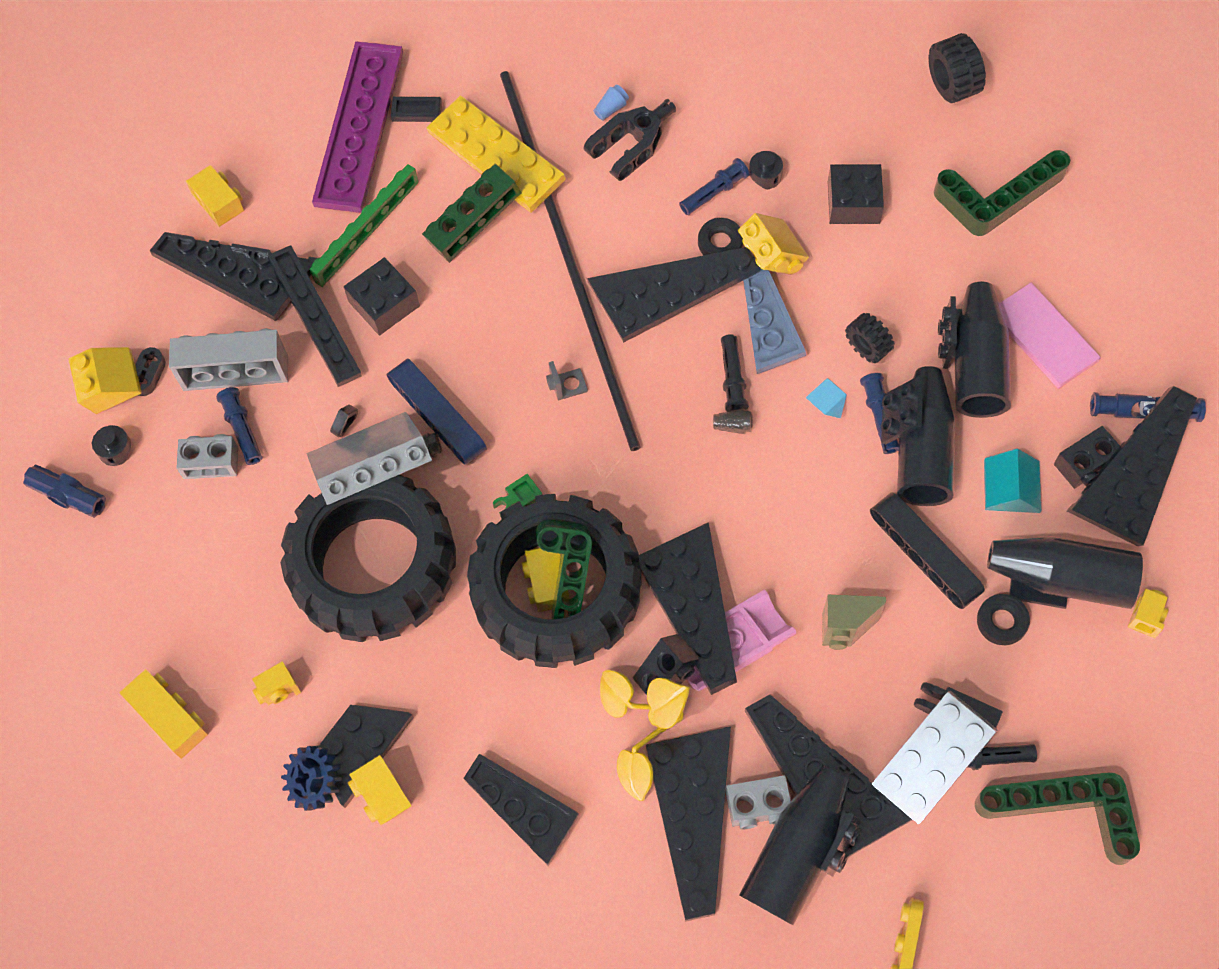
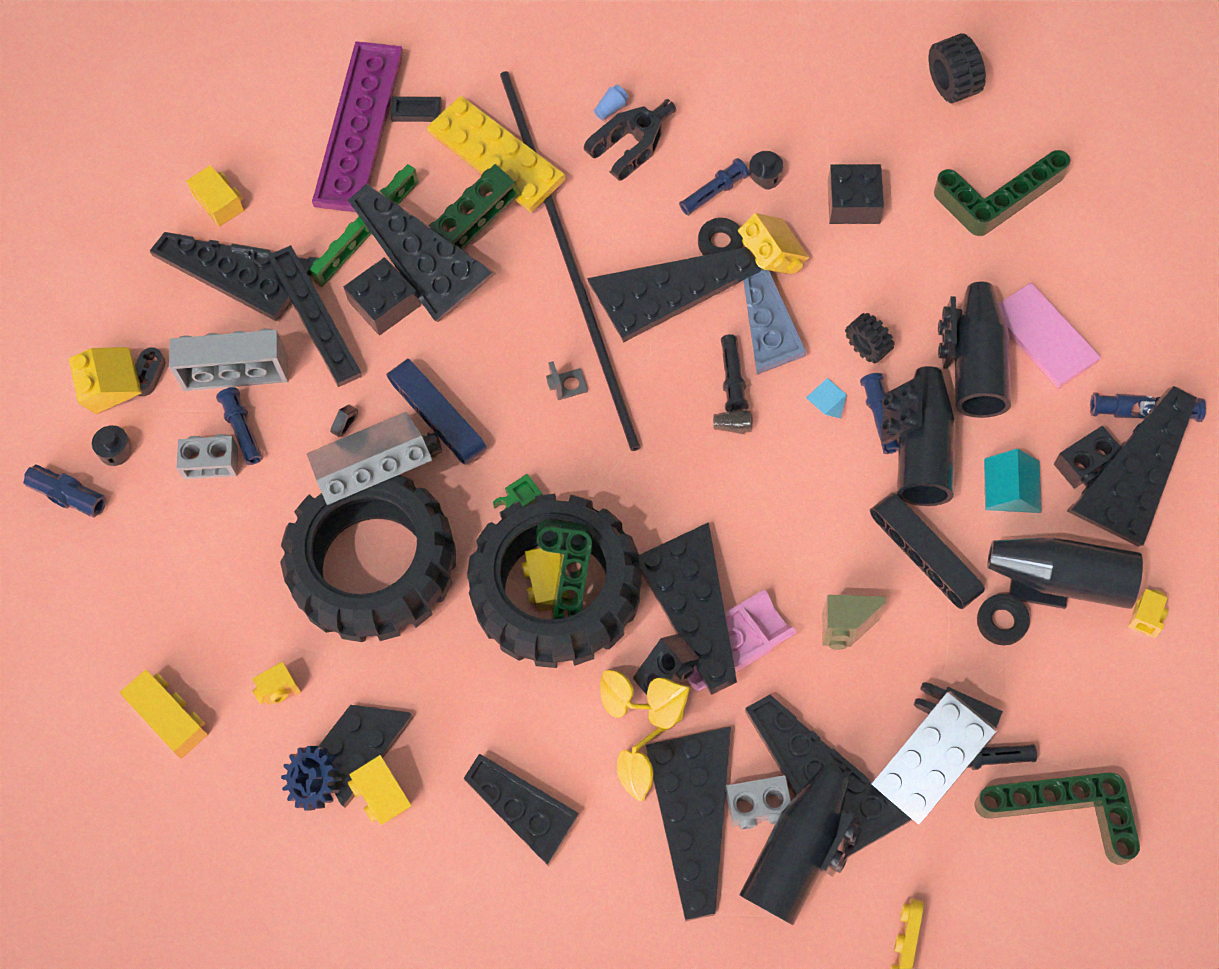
none -> black wing [348,184,496,322]

